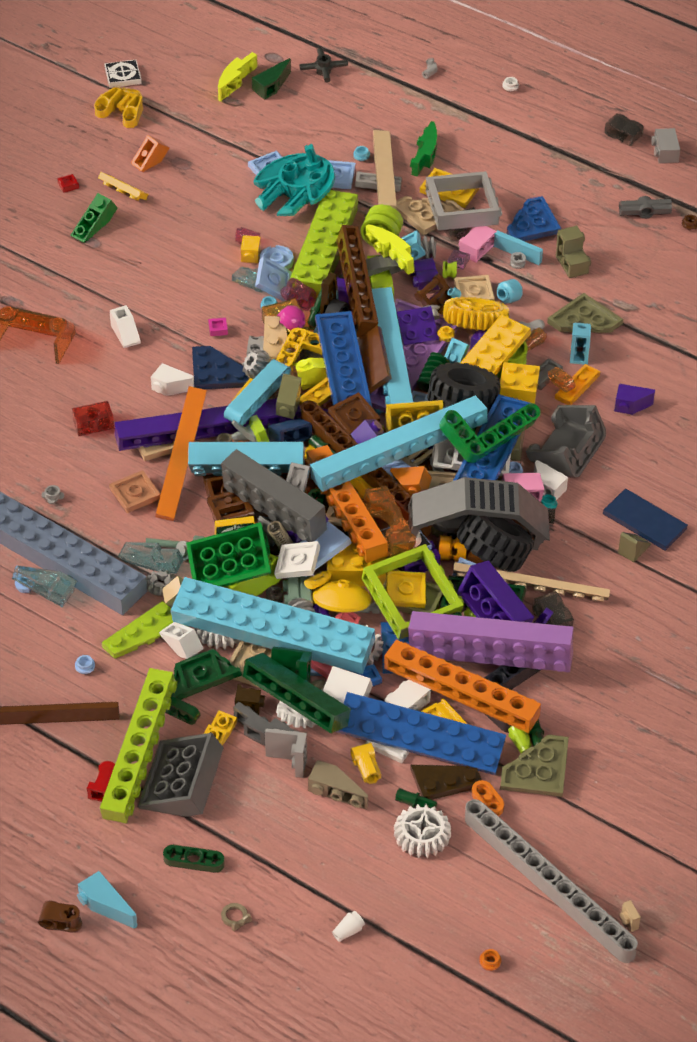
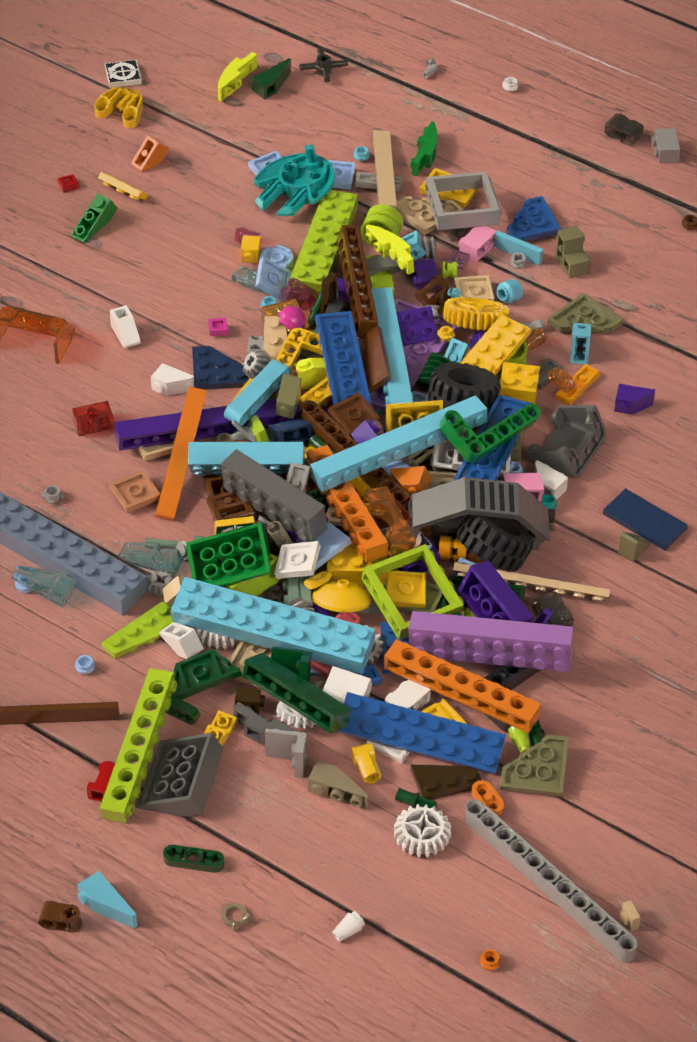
dark grey piece [619,196,672,219] -> none

